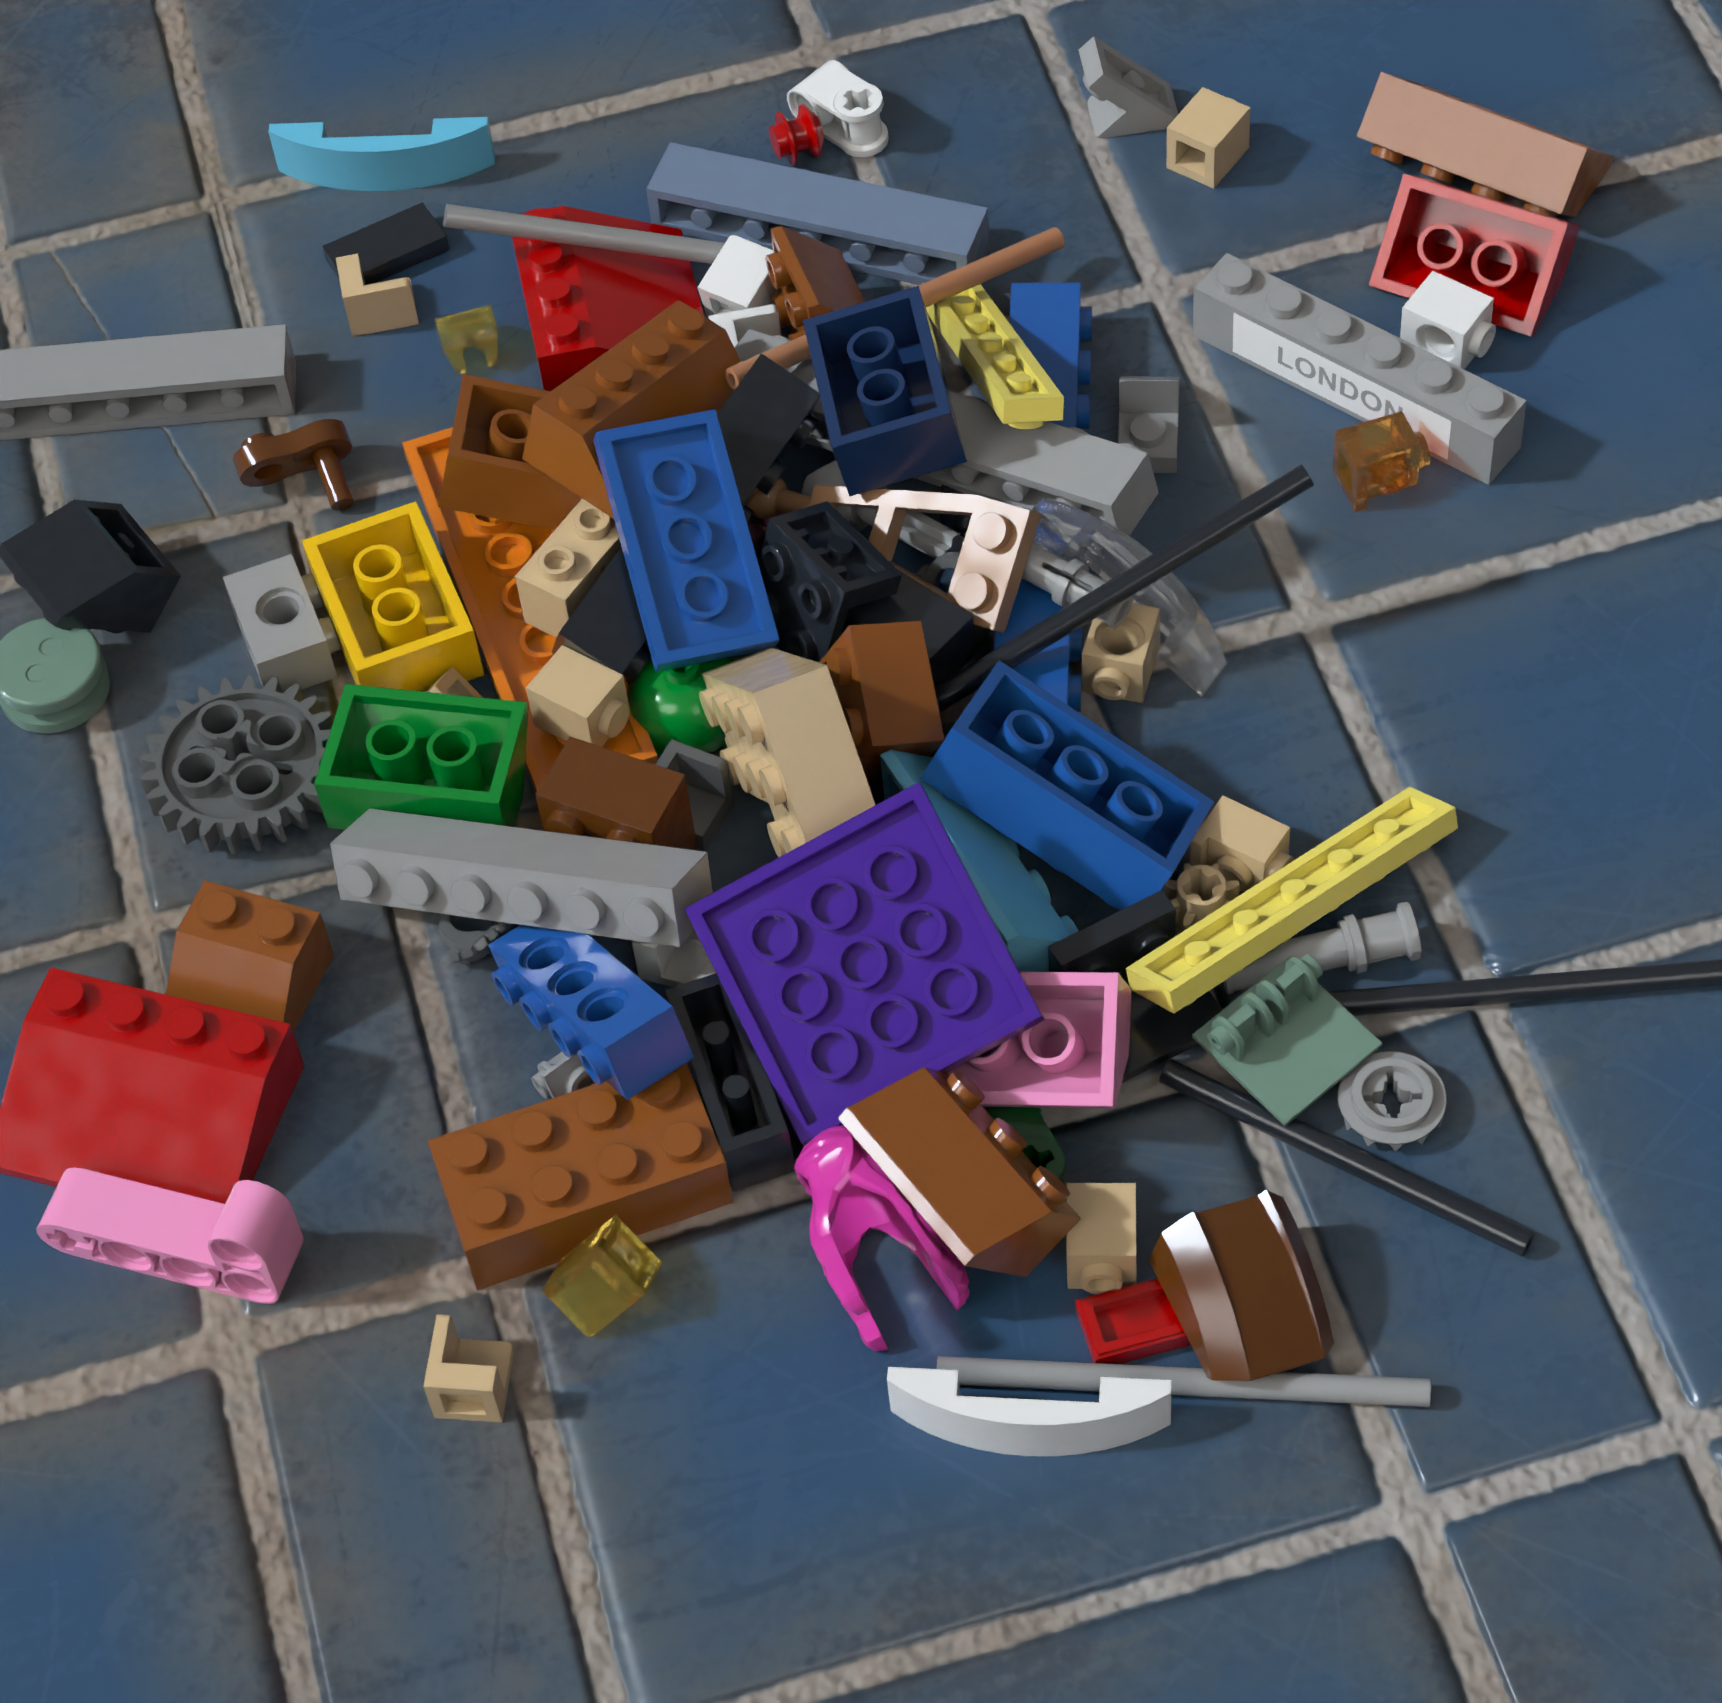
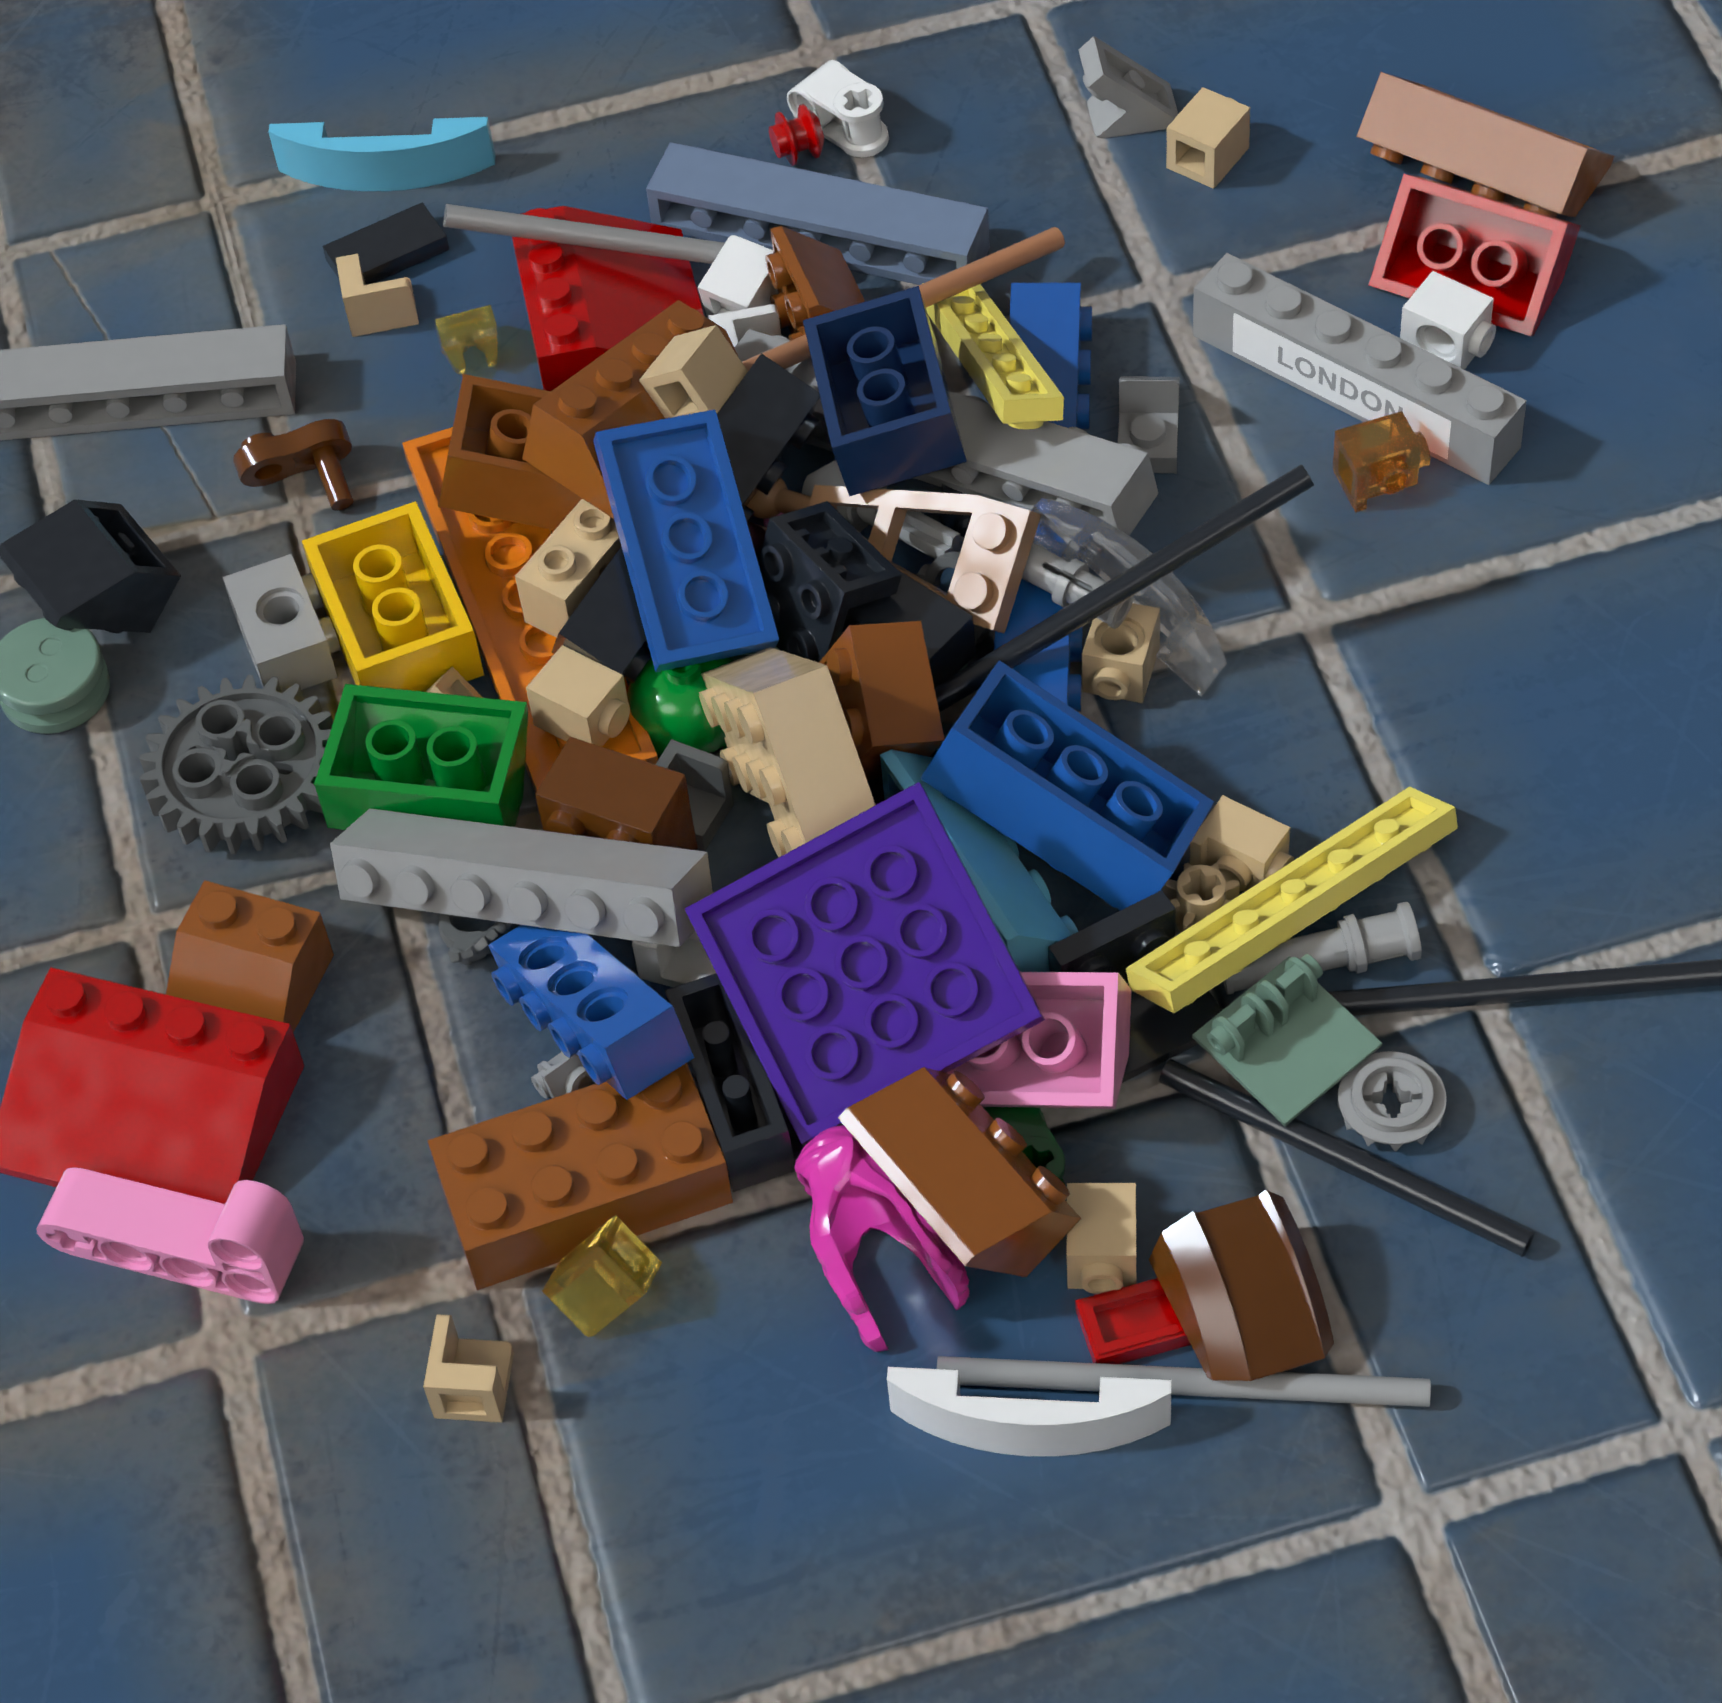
none -> tan brick [639,325,748,419]

